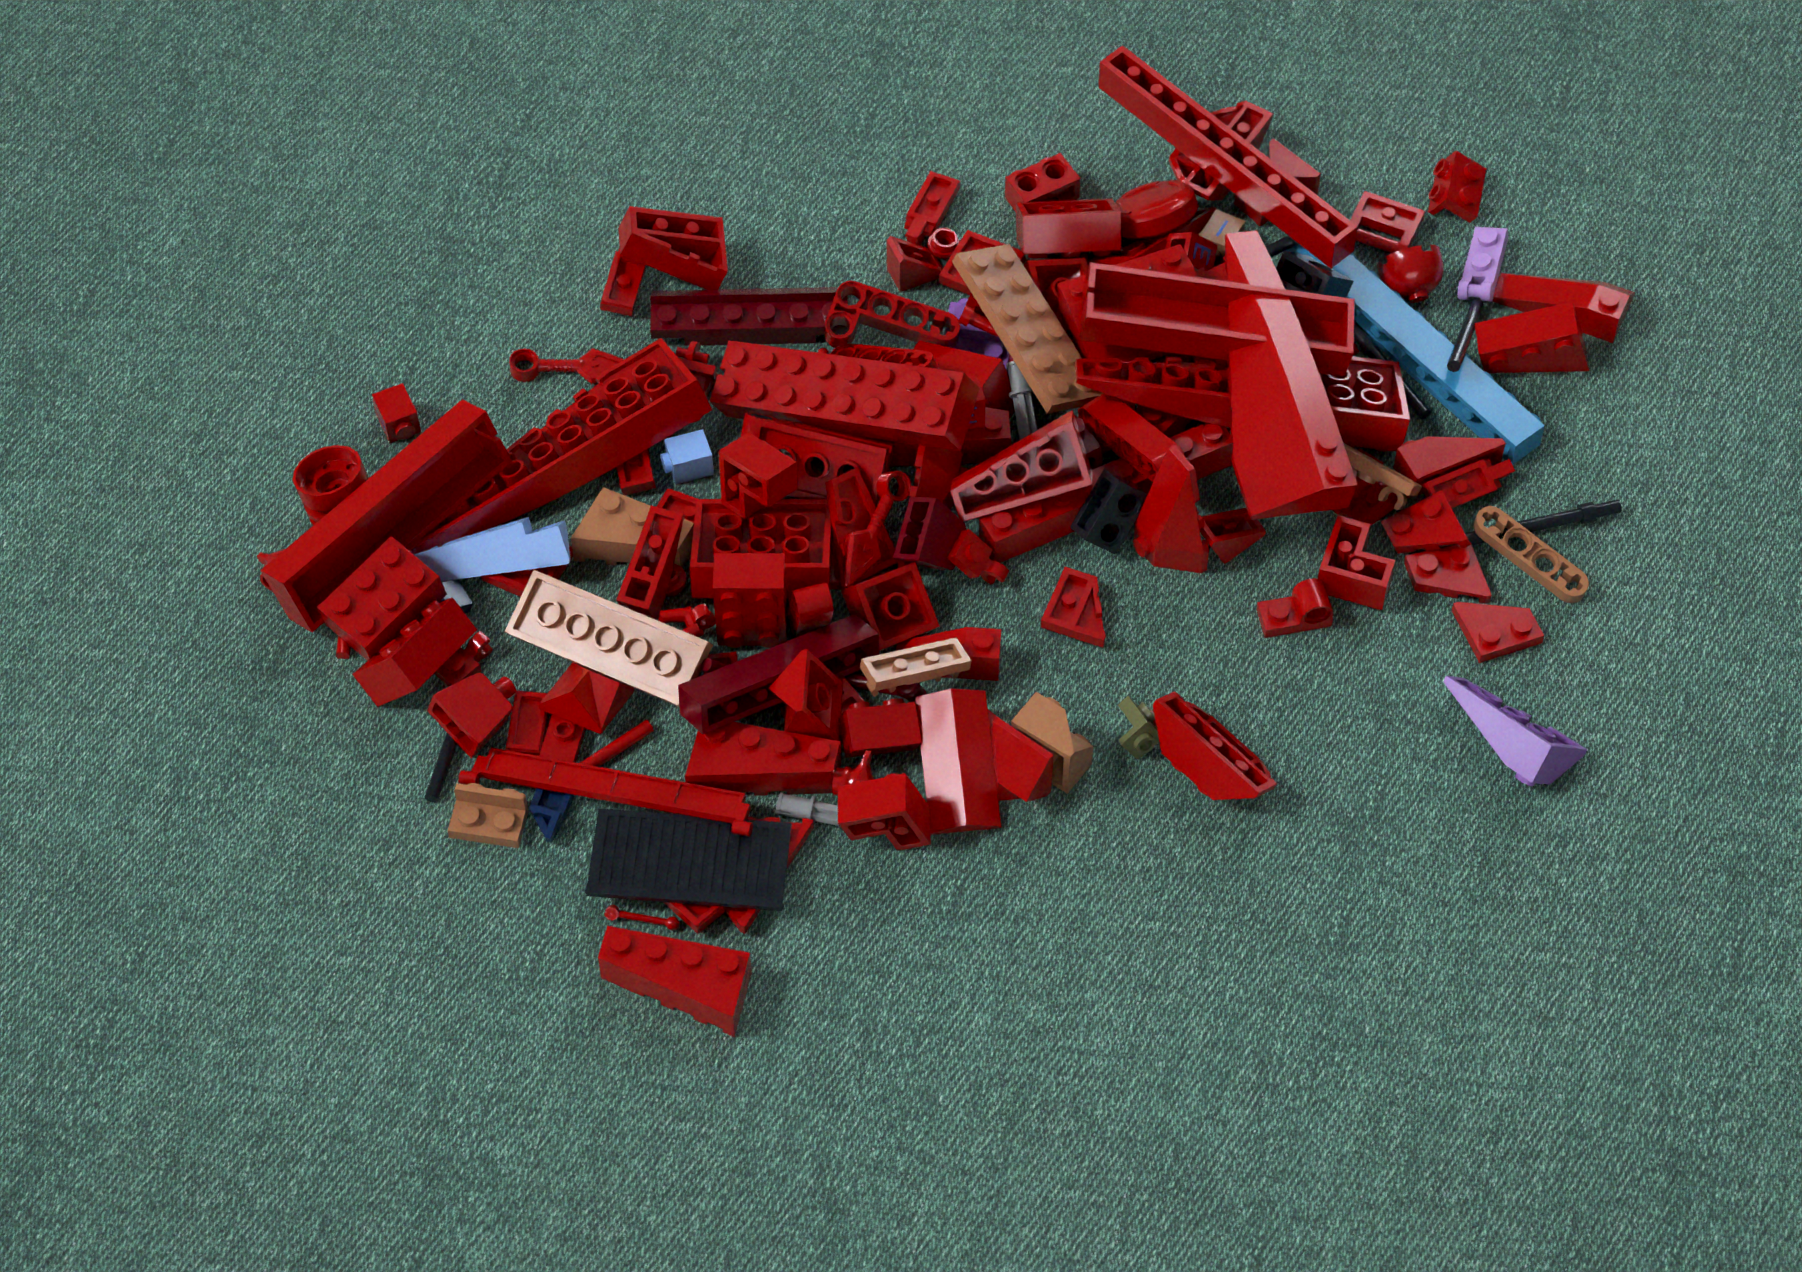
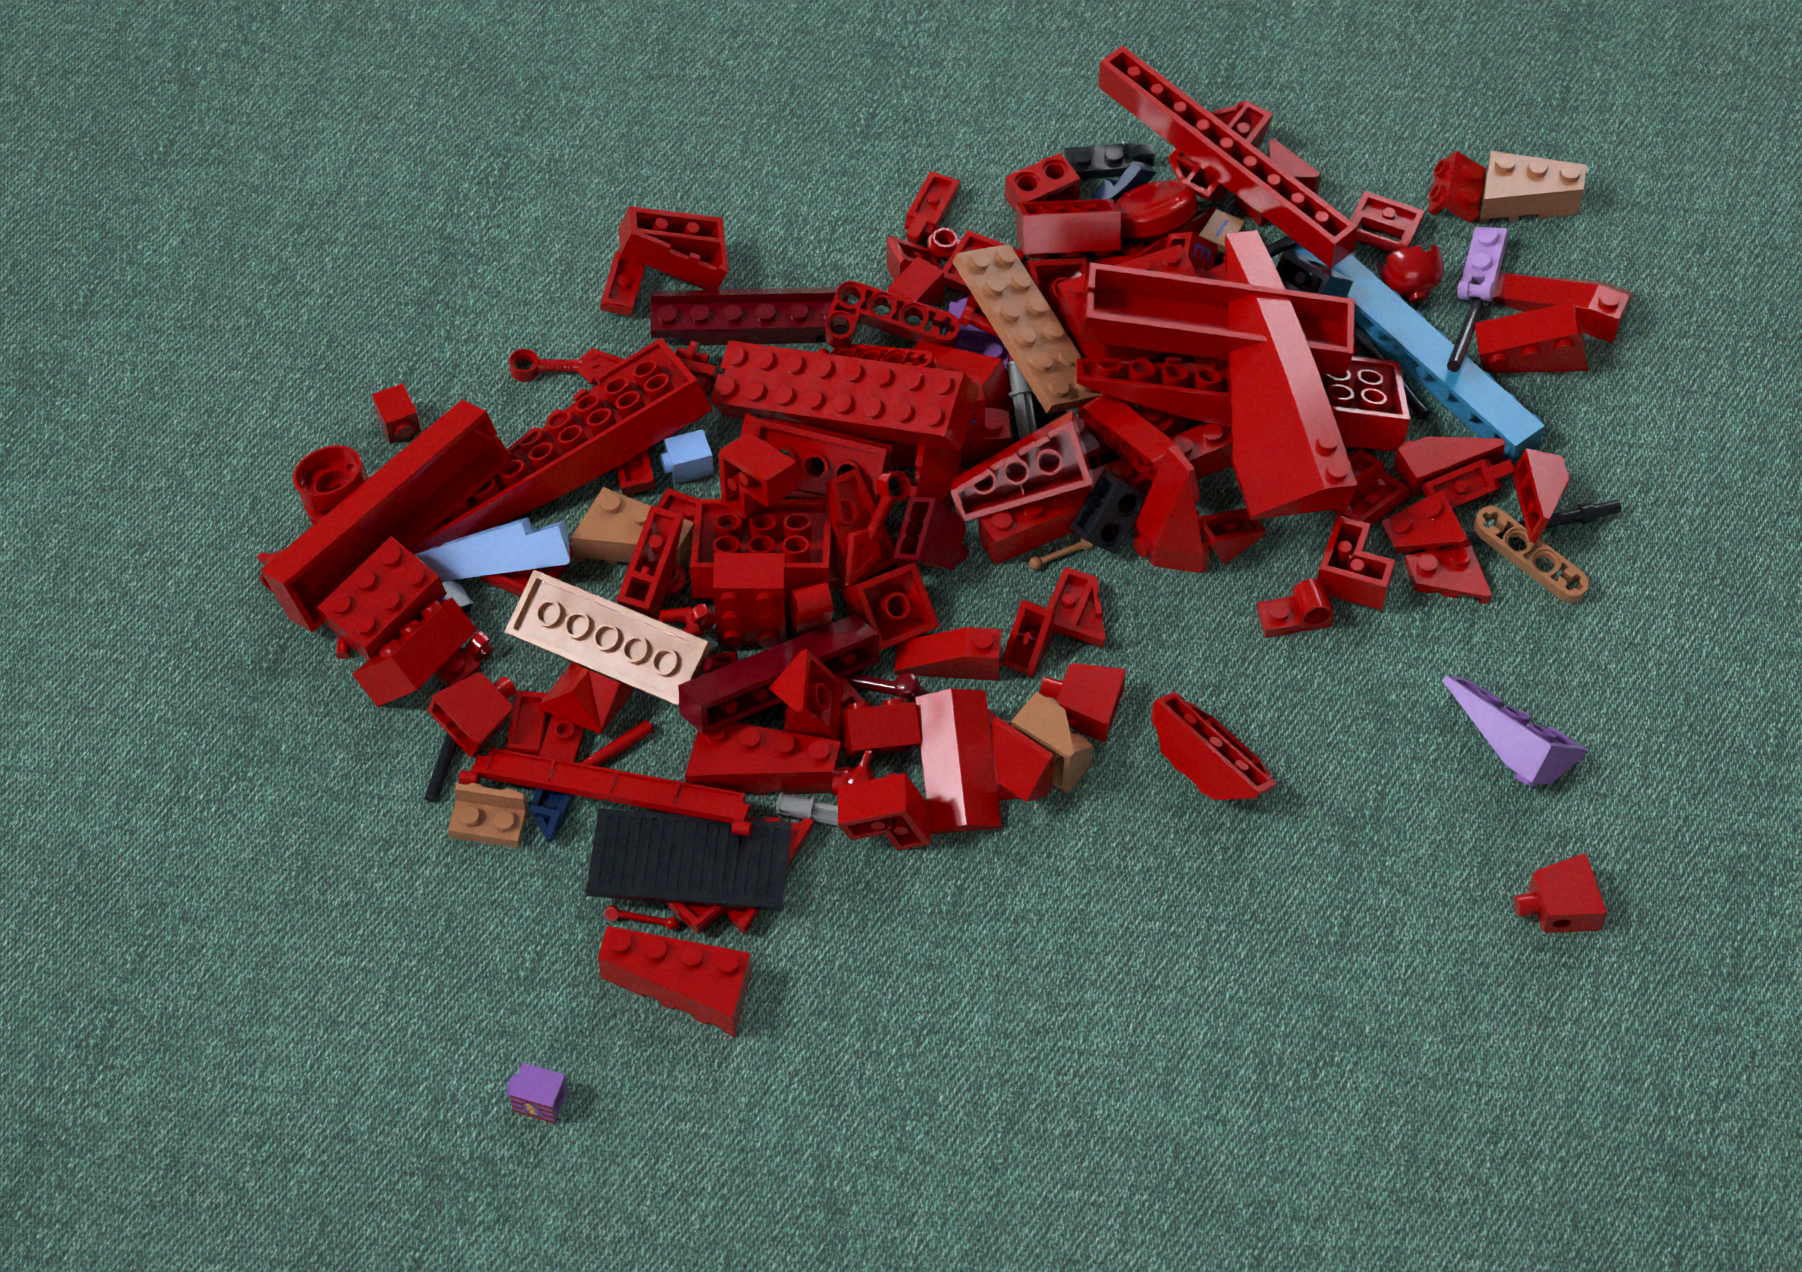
nougat plate [860,637,972,697] -> none
red plate [947,529,1009,585] -> none
olive bracket [1118,696,1159,759] -> none
nougat plate [1343,443,1422,510] -> none
red wing [1451,602,1544,663] -> none
none -> medium lavender brick [507,1063,568,1124]
none -> red slope [887,256,944,306]
none -> red slope [1000,599,1055,676]
none -> nougat hinge [1029,538,1094,570]
none -> red torso [1039,663,1126,742]
none -> black hinge [1064,143,1154,180]
none -> dark blue slope [1092,161,1157,202]
none -> nougat wedge [1479,151,1587,224]
none -> slope [1512,448,1570,543]
none -> red torso [1513,853,1607,933]

